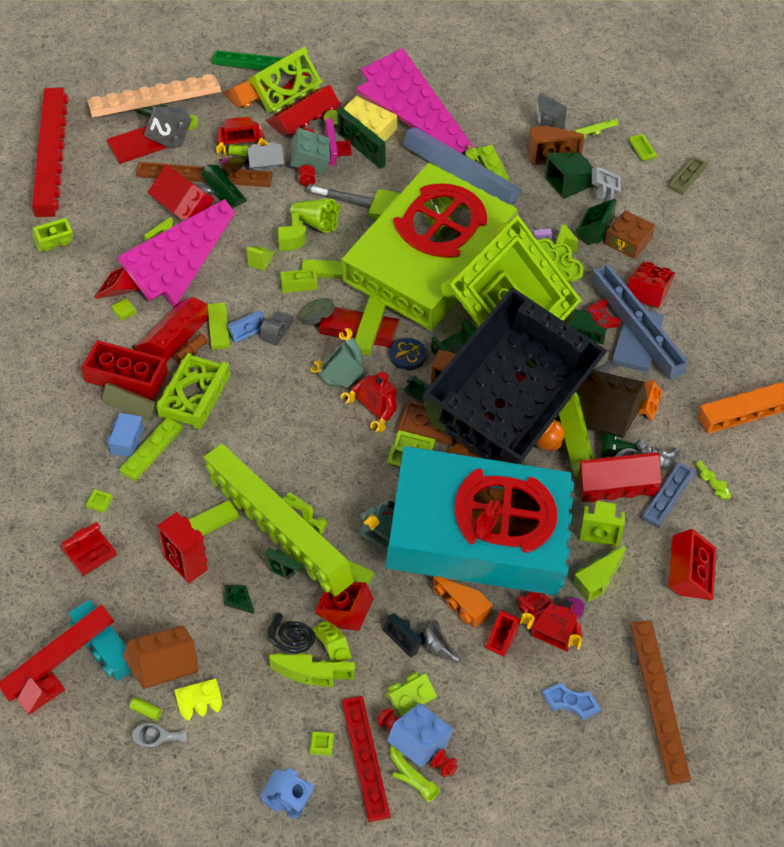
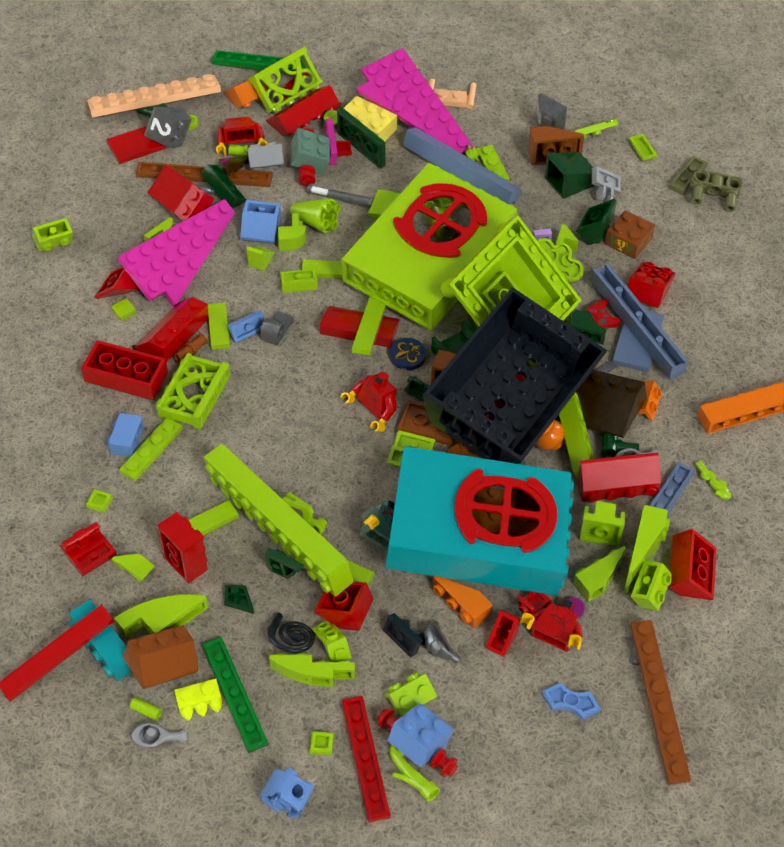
red slope [17,672,65,715] -> none
red brick [32,87,69,217] -> none
olive tile [102,382,156,422] -> none
flat silver tile [300,298,335,325] -> none
sand green torso [310,328,366,387] -> none
red piece [475,500,503,538] -> none
flat silver piece [636,439,679,470] -> none
none -> lime slope [111,554,155,582]
none -> lime slope [114,594,208,639]
none -> green tile [202,636,269,753]
none -> medium blue slope [240,200,281,243]
none -> light nougat plate [428,78,477,109]
none -> lime slope [624,505,670,593]
none -> lime brick [631,560,672,611]
none -> olive piece [690,169,743,212]

